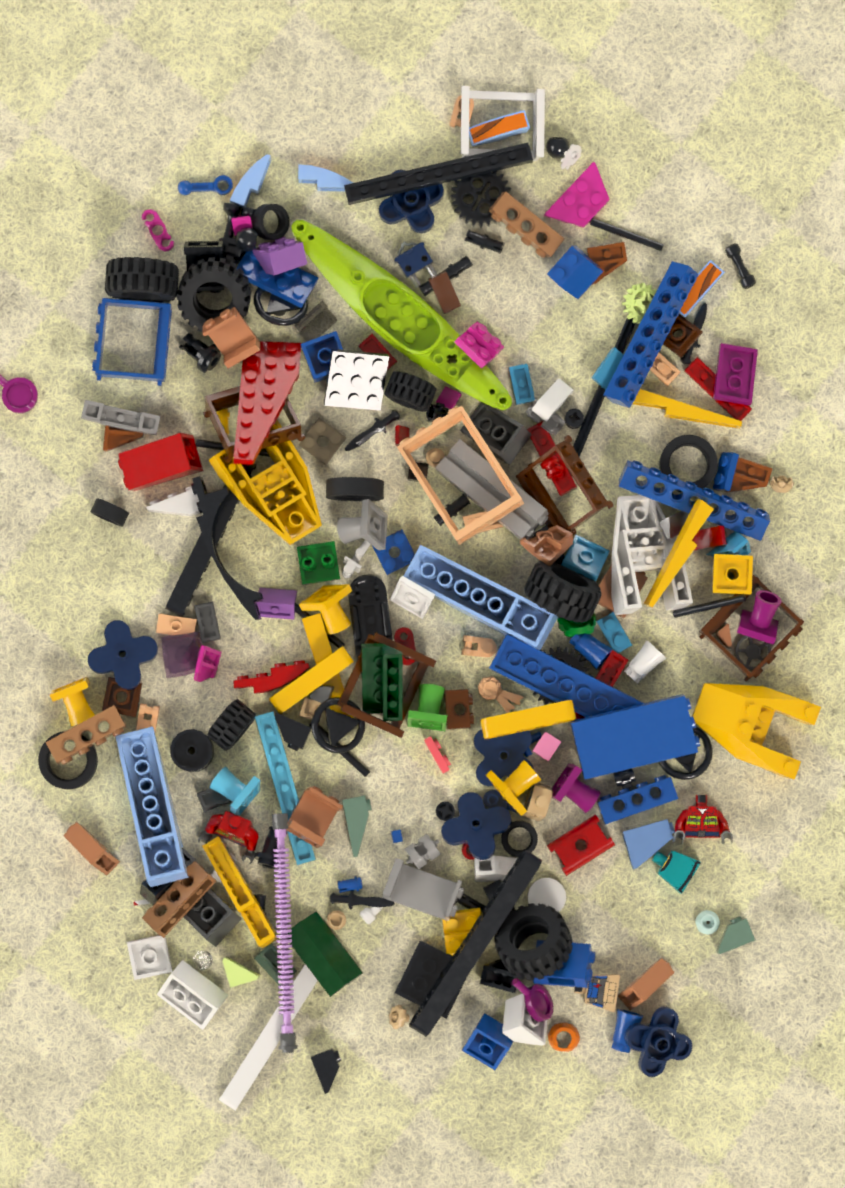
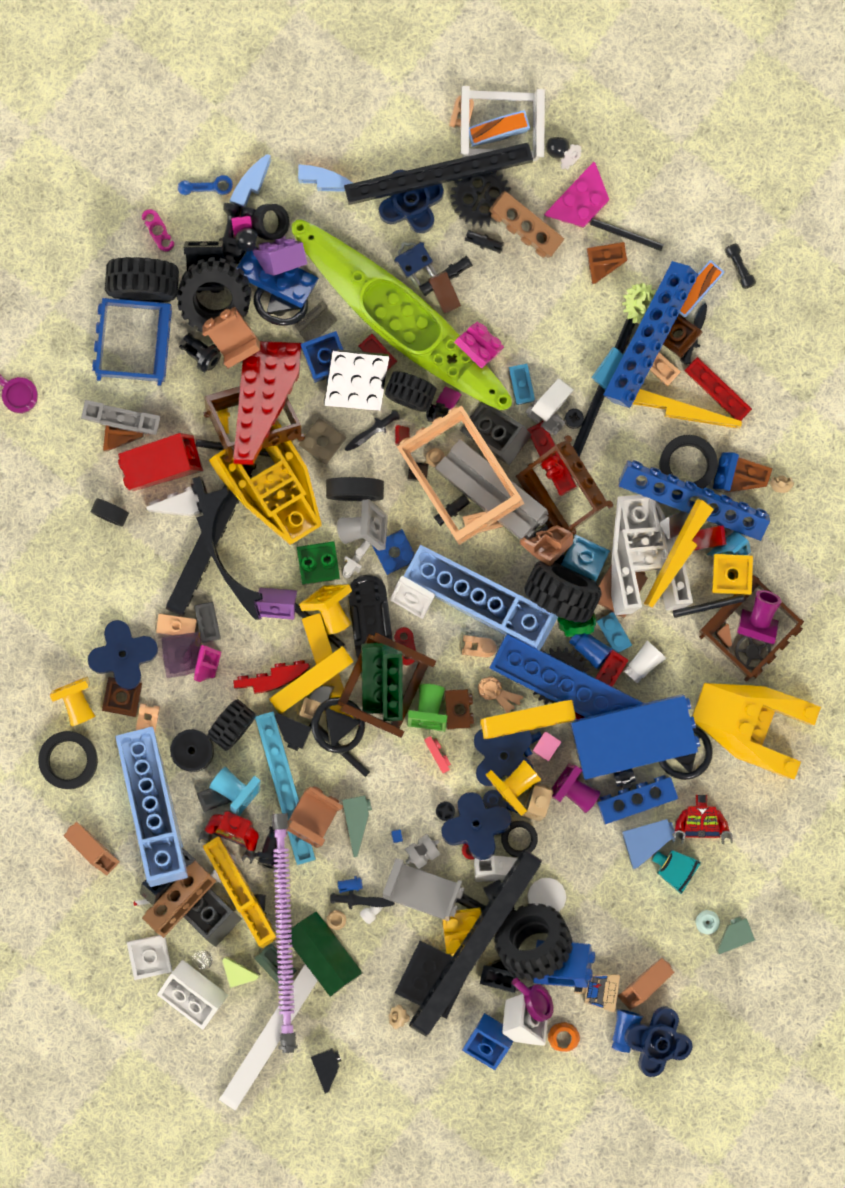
medium nougat brick [45,705,126,765] -> none
blue slope [547,246,604,299] -> none
red piece [547,814,615,876] -> none
magenta plate [713,343,758,406] -> none

